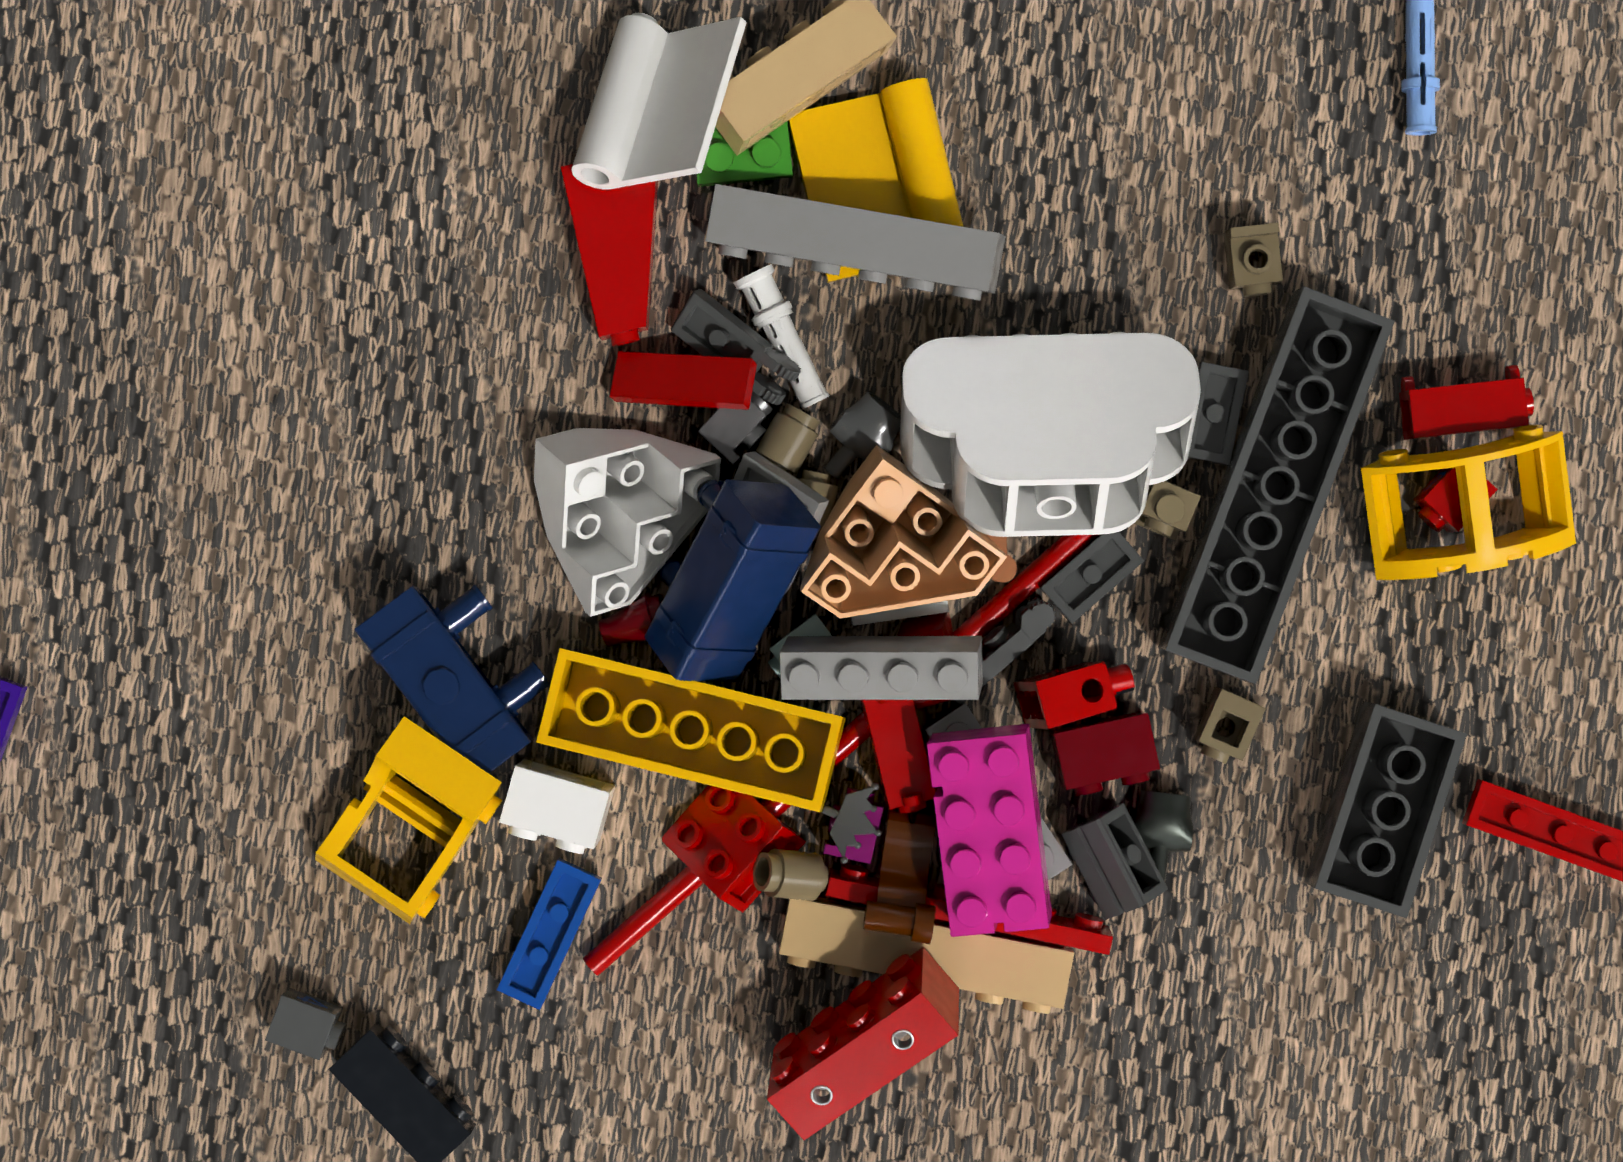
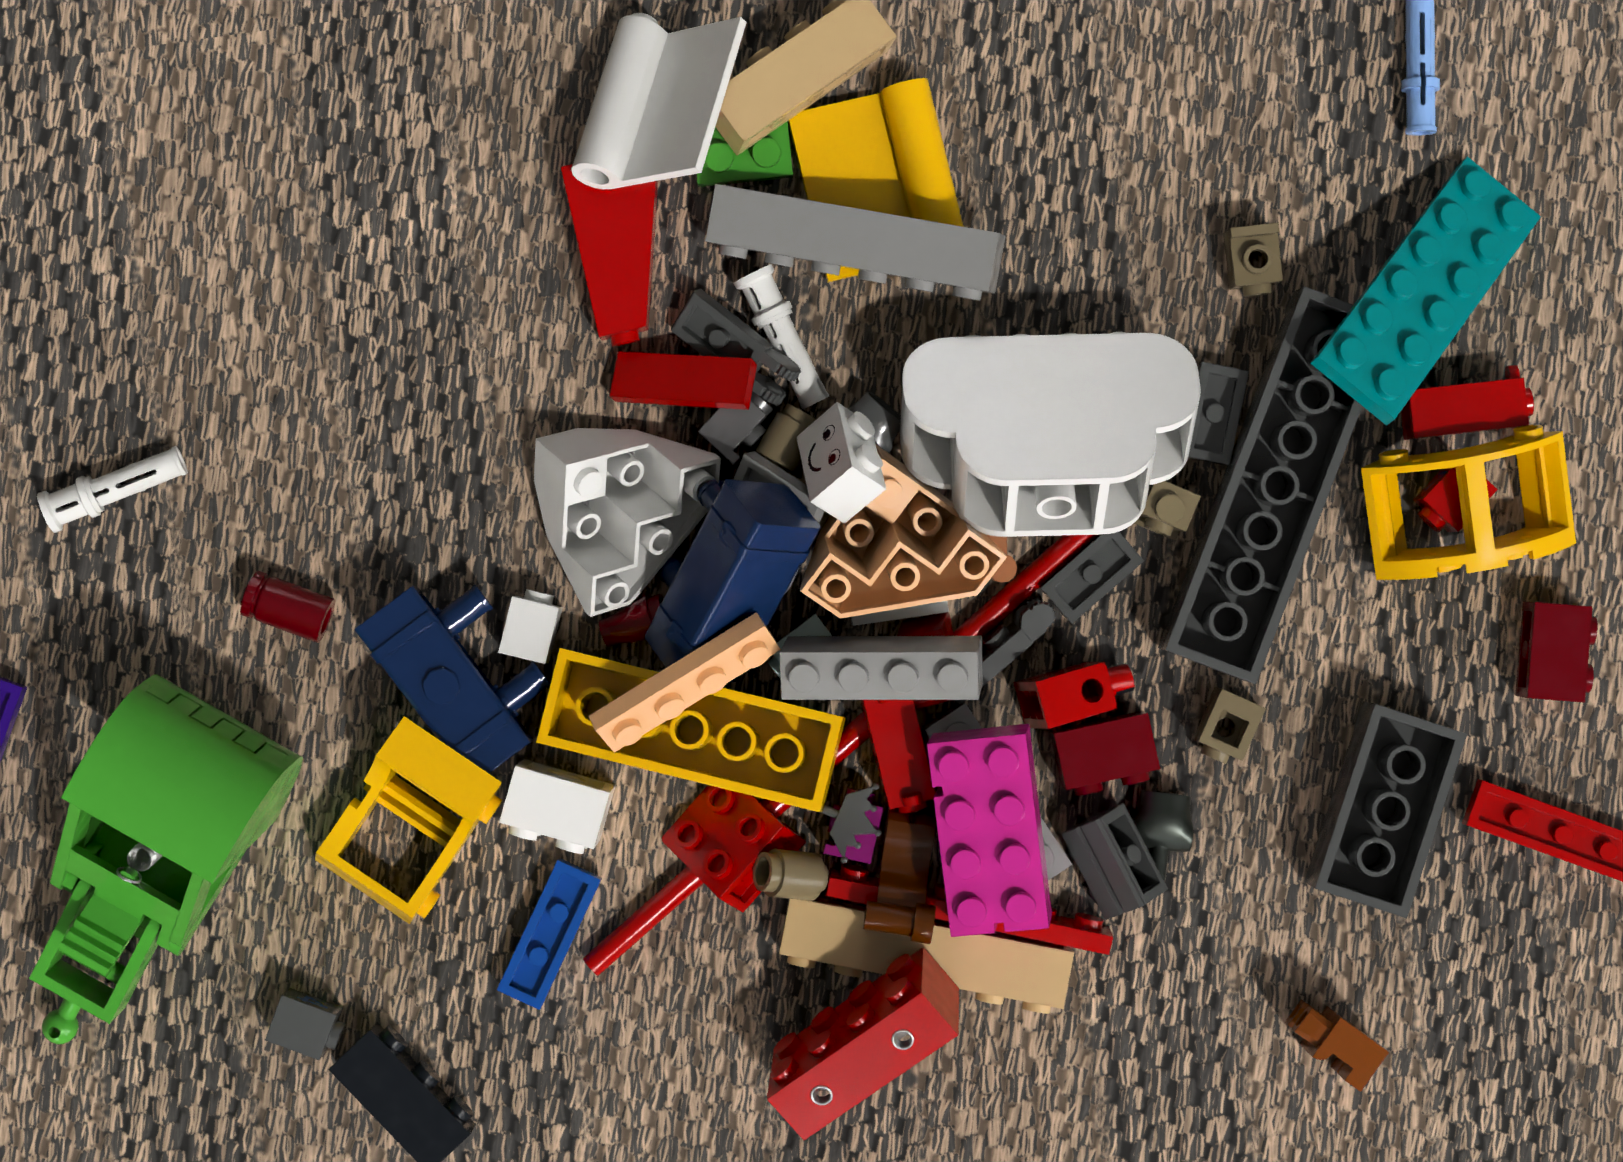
none -> bright green piece [29,674,303,1045]
none -> white pin [37,446,188,533]
none -> dark red piece [240,570,335,643]
none -> white brick [498,589,563,664]
none -> light nougat plate [588,612,781,753]
none -> white brick [797,402,886,524]
none -> dark orange hips [1285,999,1389,1092]
none -> teal plate [1310,156,1541,426]
none -> dark red brick [1515,601,1598,703]

